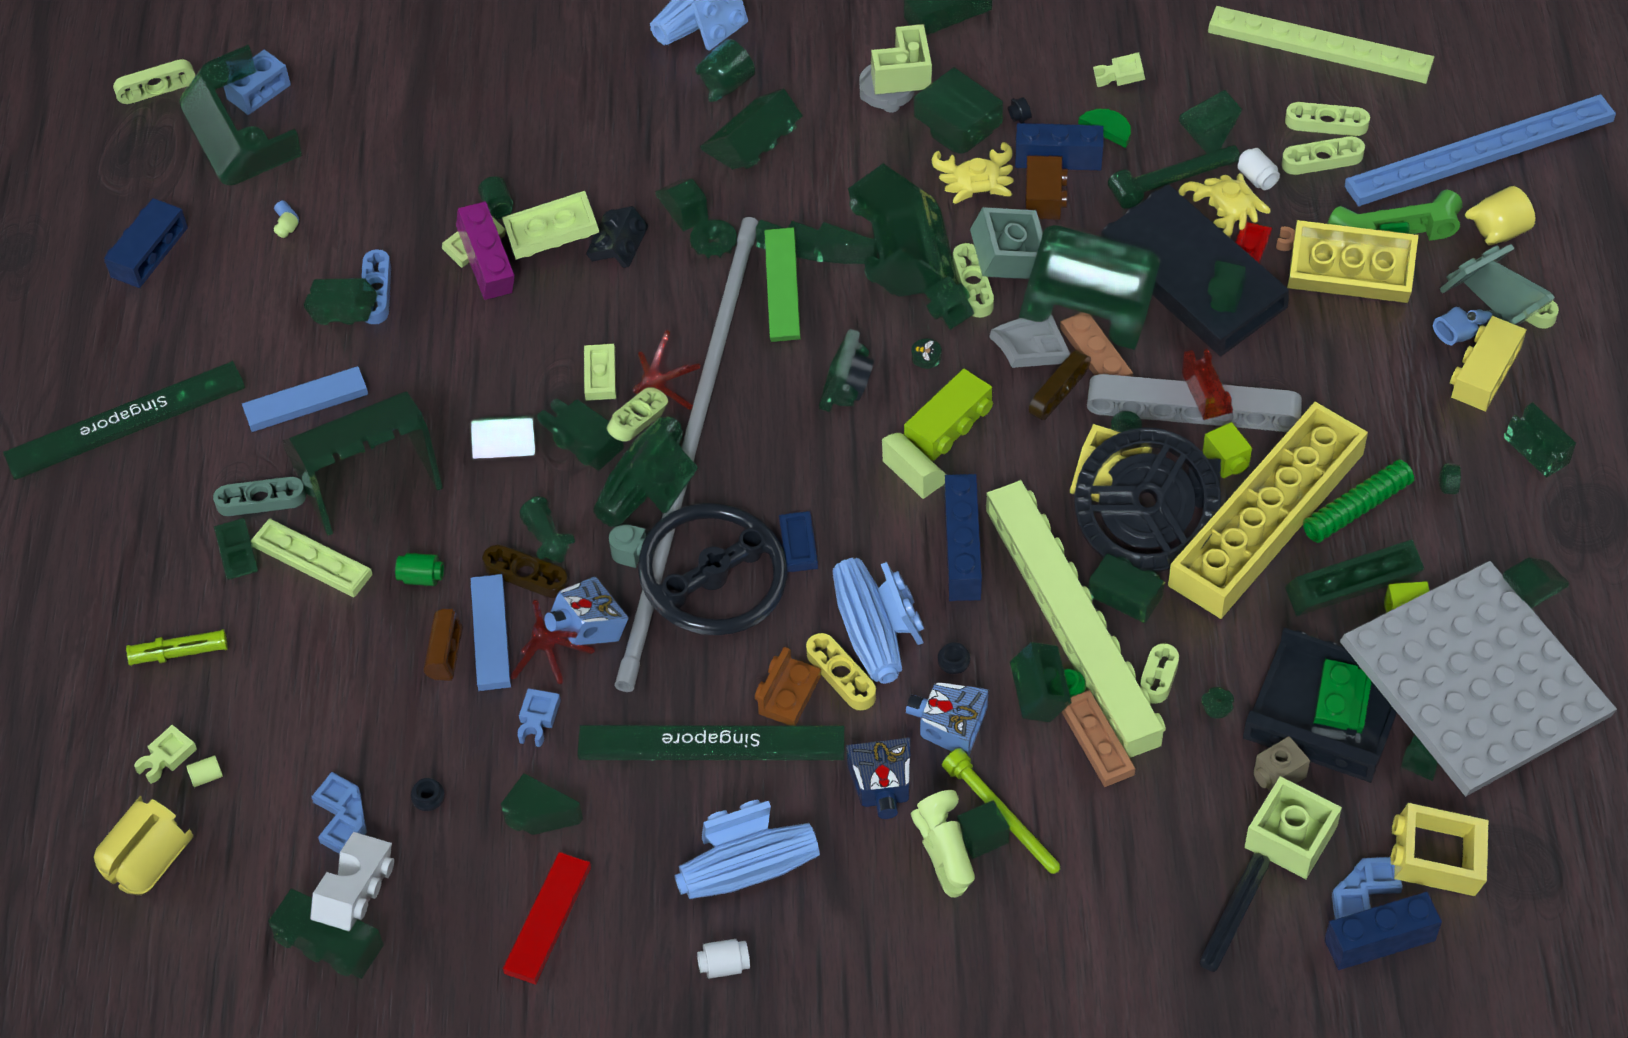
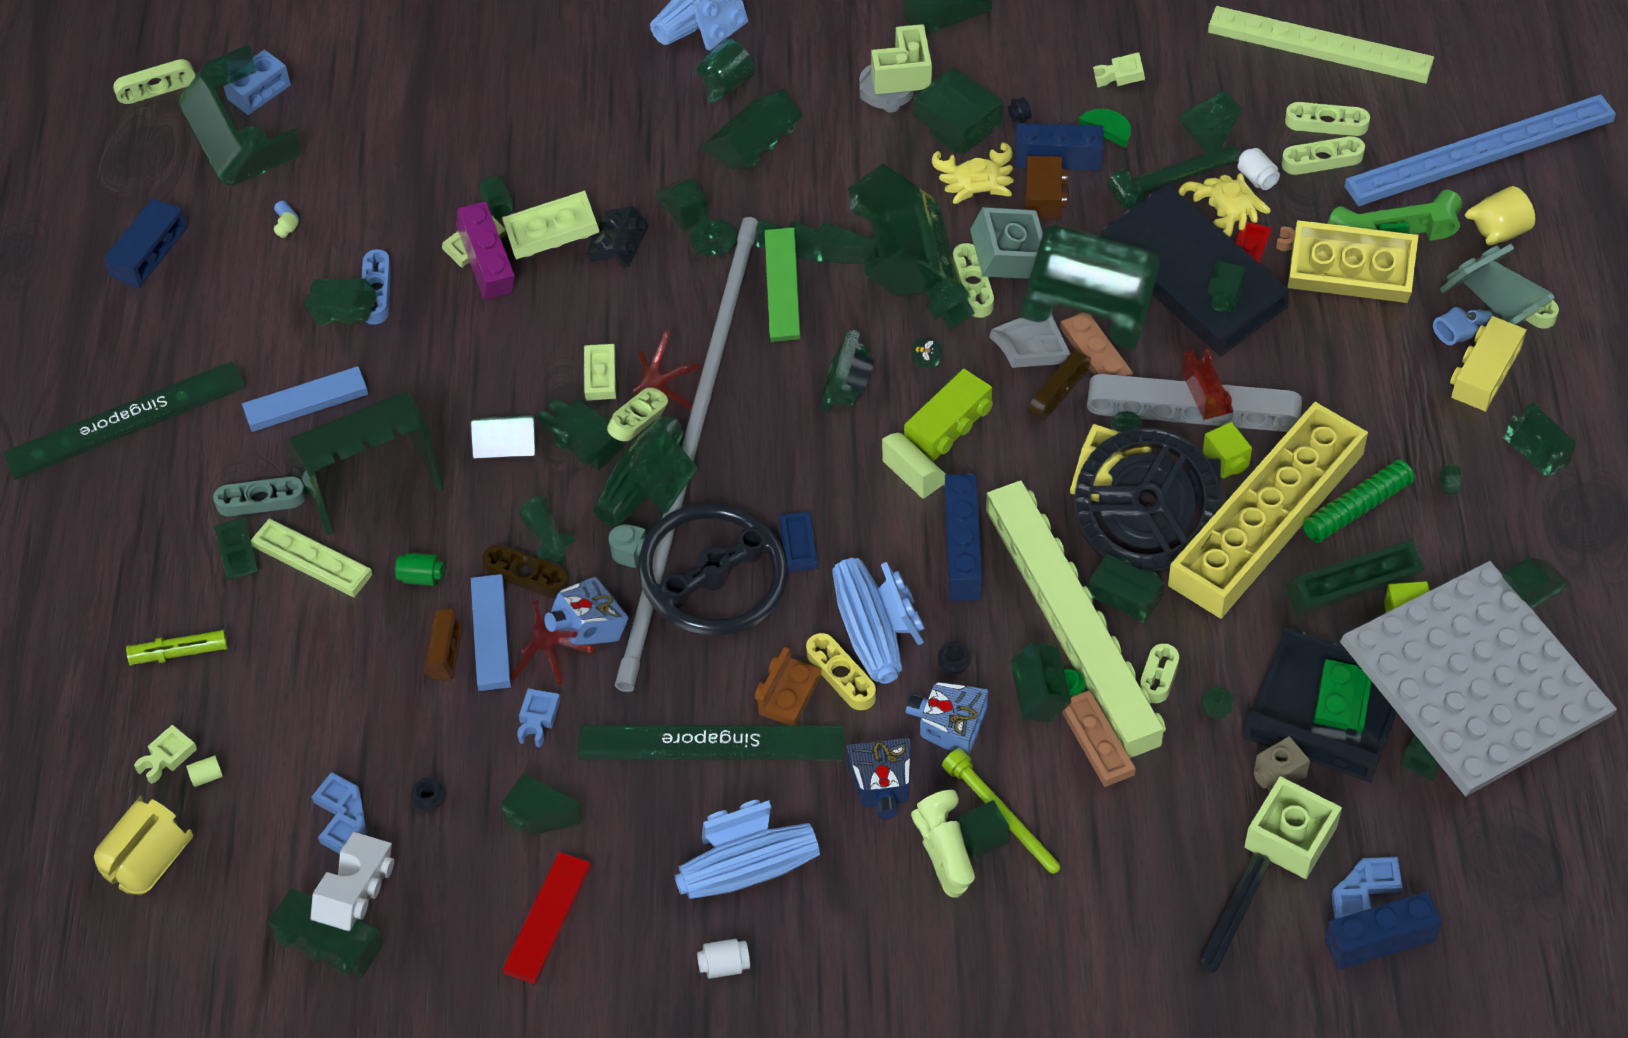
light yellow window [1390,803,1488,896] -> none

